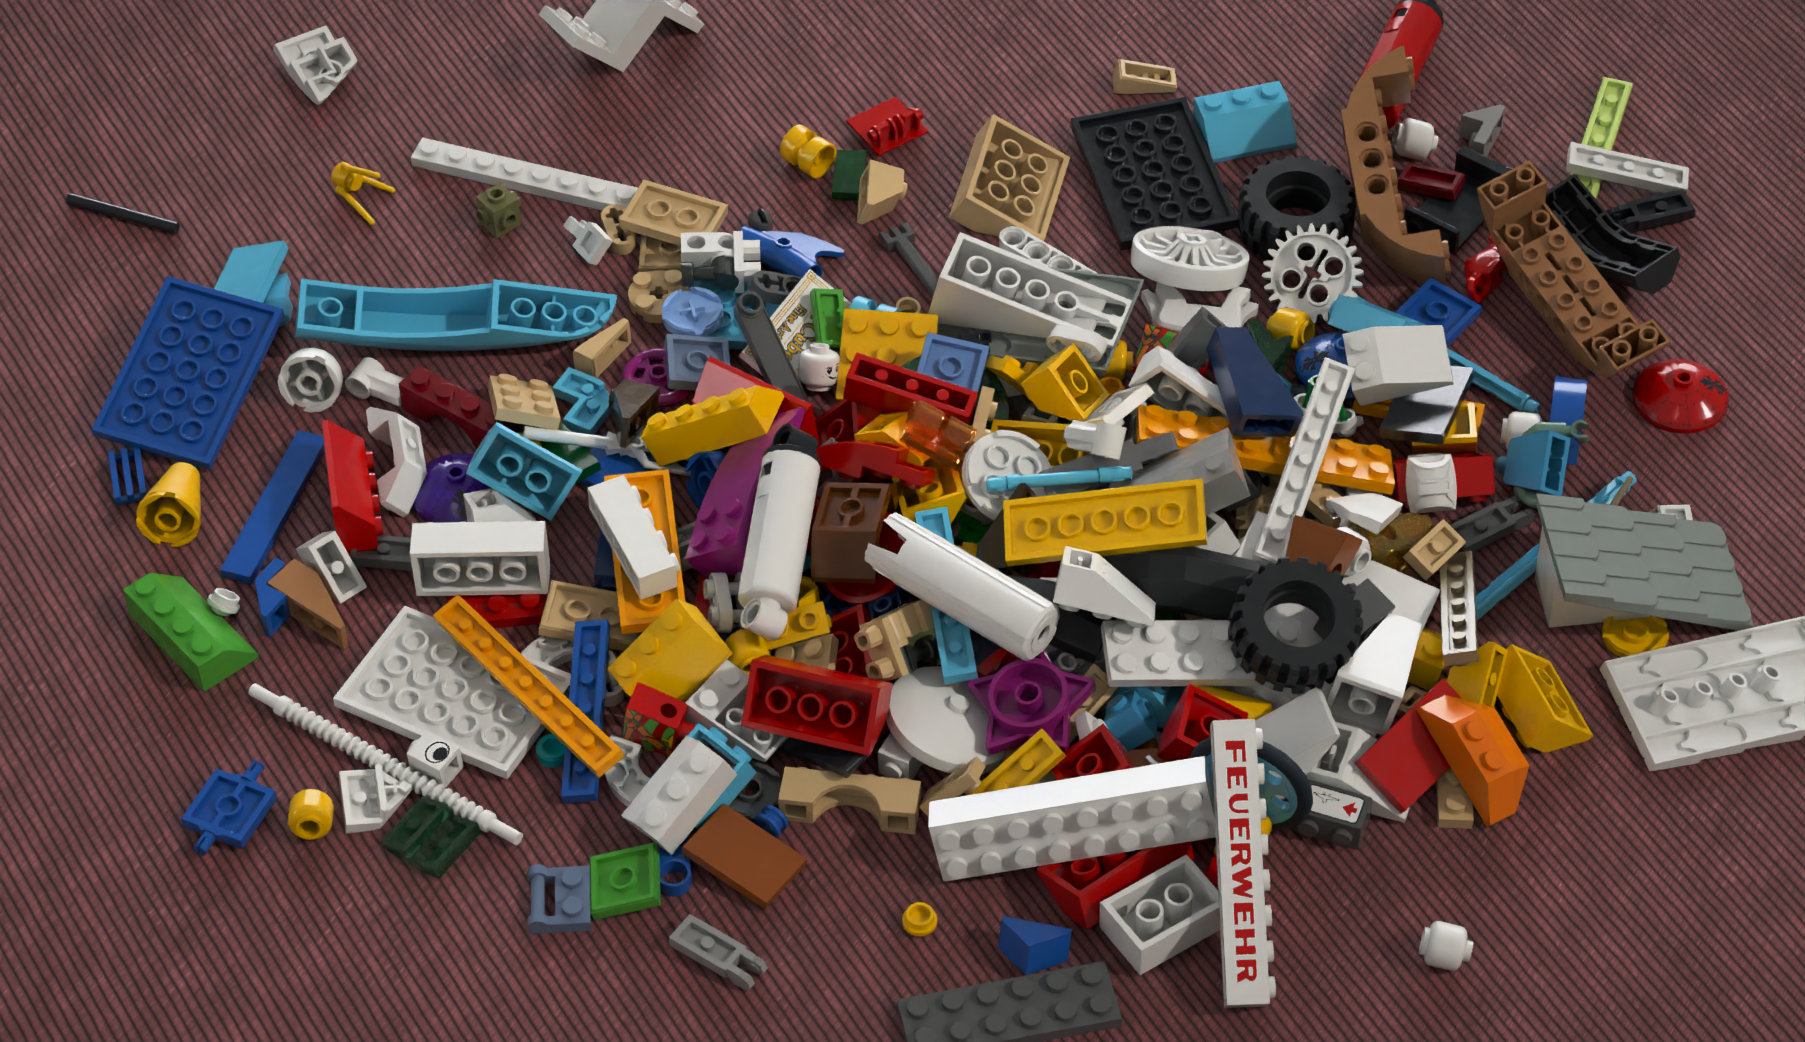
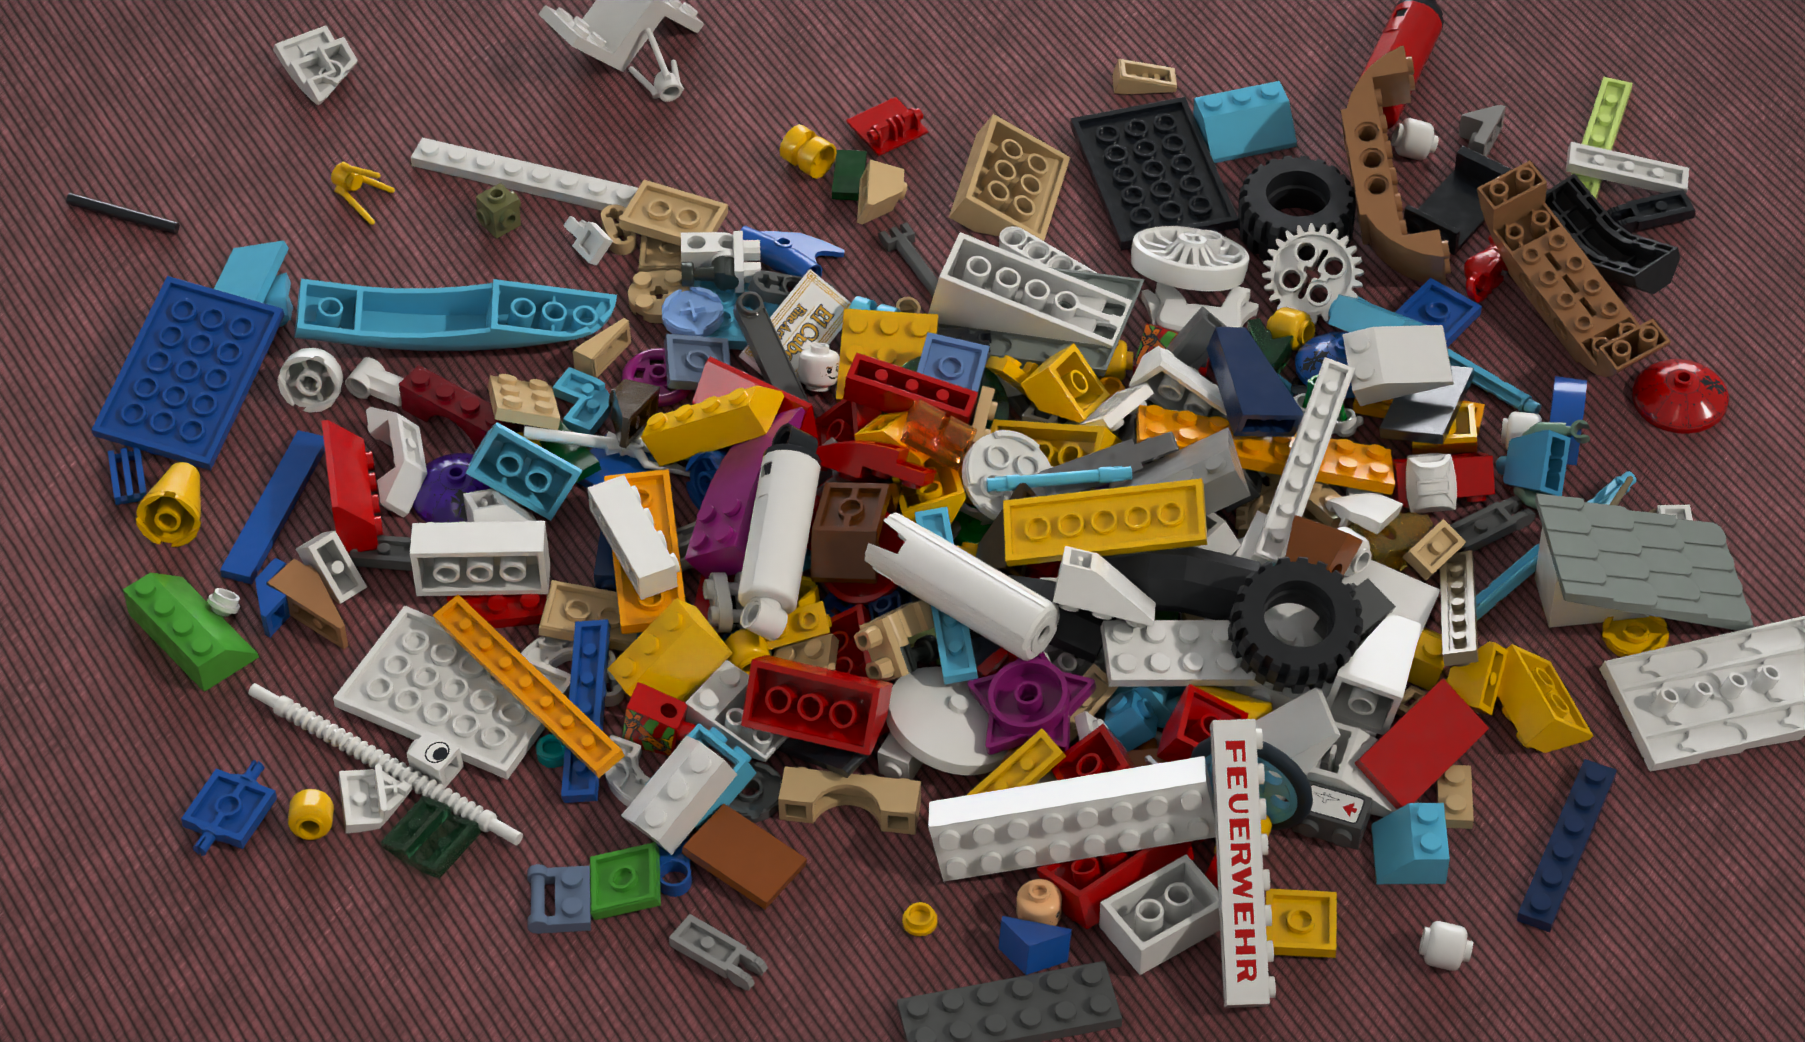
dark grey hinge [748,208,773,231] -> none
blue bush [754,805,789,838] -> none
bright green plate [810,288,845,351] -> none
tan plate [919,756,986,816] -> none
white beam [1046,325,1107,363] -> none
white piece [1064,420,1127,460] -> none
dark red tile [1397,163,1465,201] -> none
orange wedge [1417,695,1530,828] -> none
none -> white plant [628,28,684,102]
none -> light nougat head [1016,879,1062,926]
none -> yellow plate [1265,889,1337,958]
none -> medium azure slope [1371,803,1450,884]
none -> dark blue plate [1517,759,1617,932]

